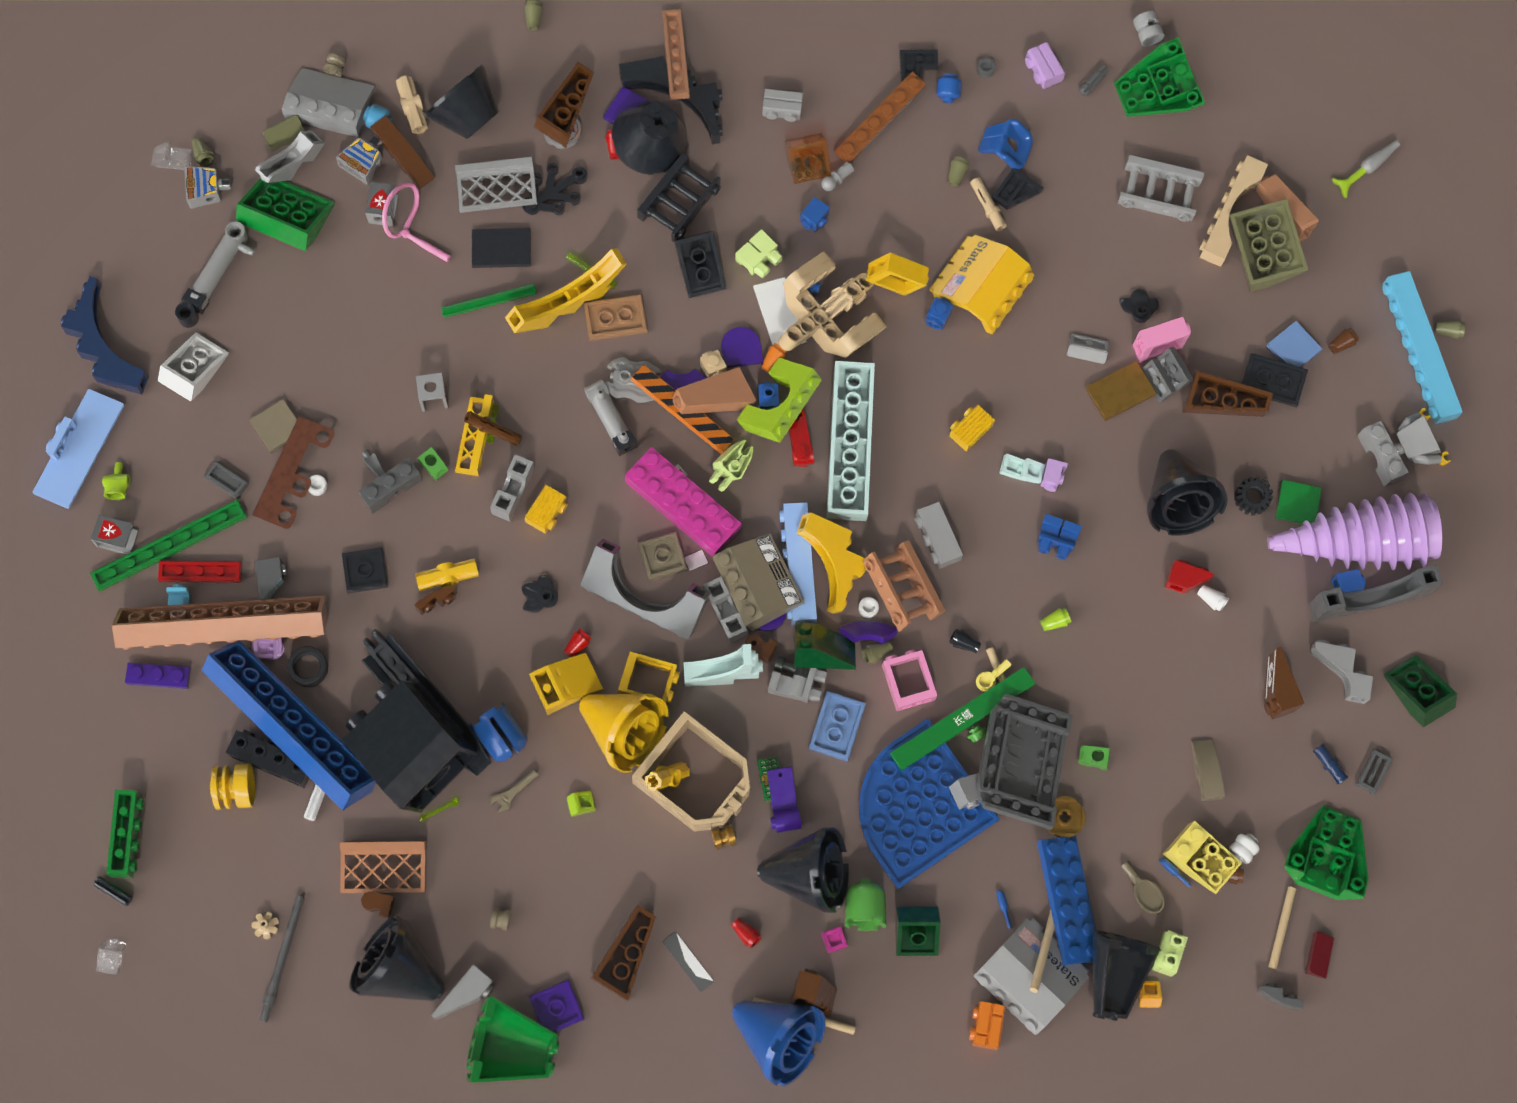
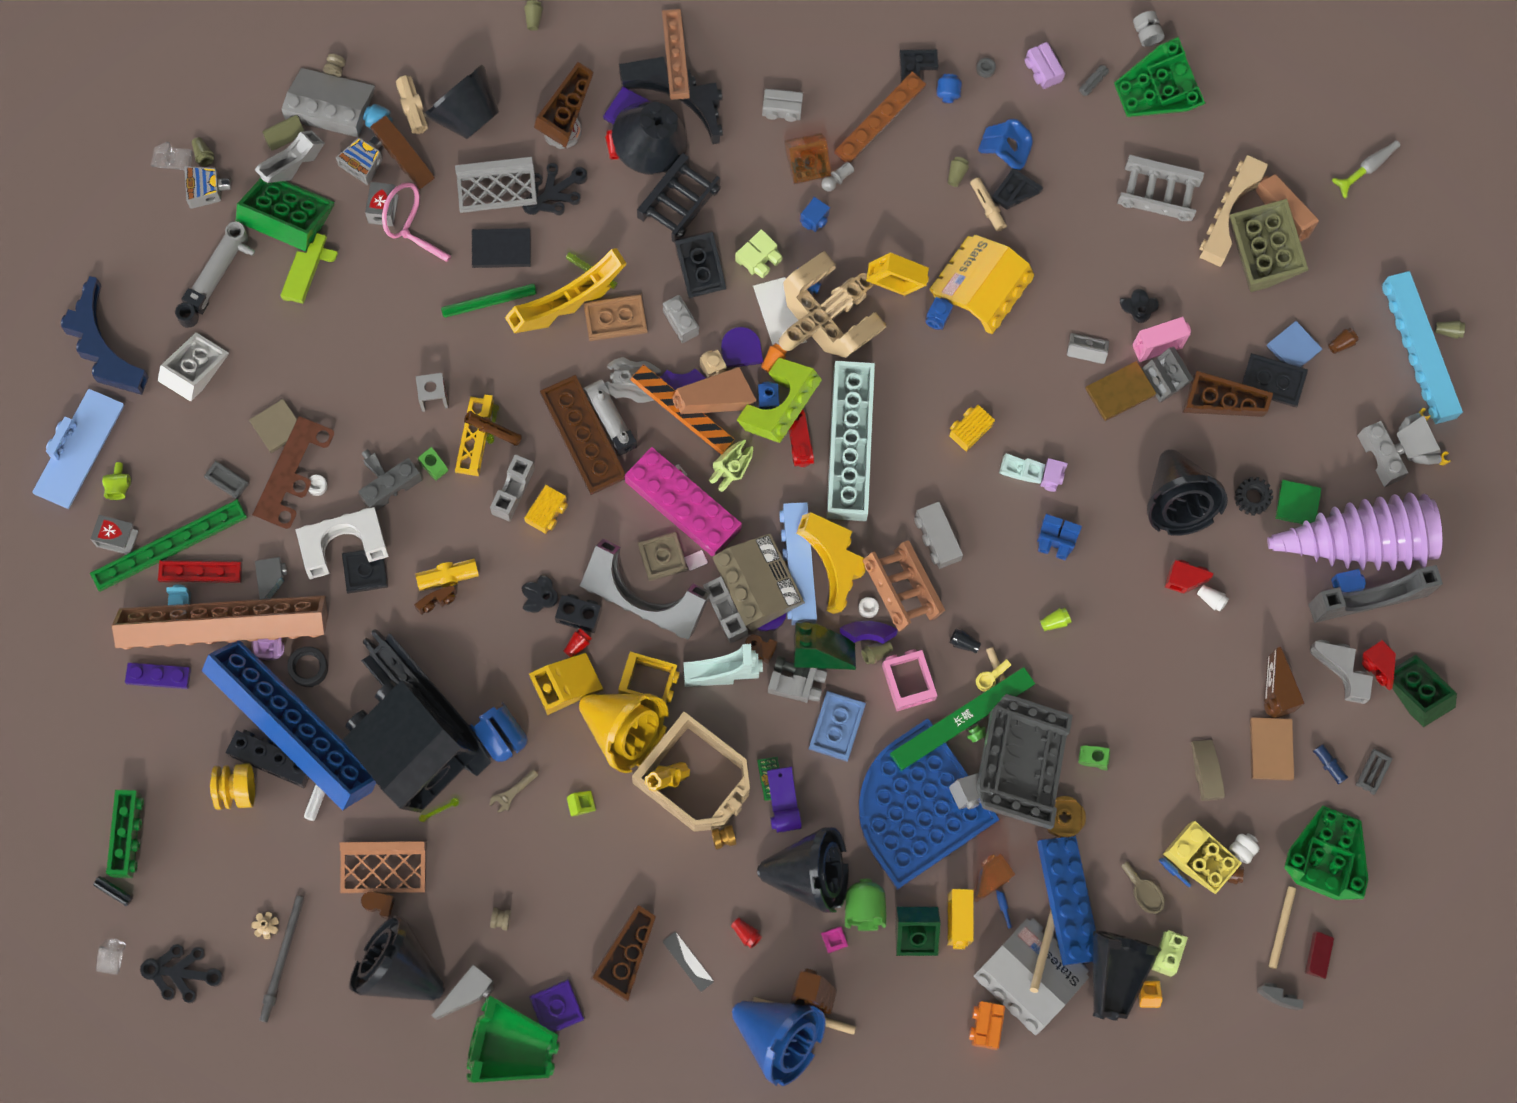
none -> black plant [140,944,223,1003]
none -> lime piece [280,233,338,304]
none -> white arch [295,507,389,579]
none -> reddish brown plate [540,375,625,495]
none -> black brick [555,594,602,633]
none -> light grey brick [663,295,699,343]
none -> yellow window [947,889,973,949]
none -> clear orange slope [973,854,1015,903]
none -> medium nougat tile [1250,718,1294,781]
none -> red slope [1362,640,1396,691]

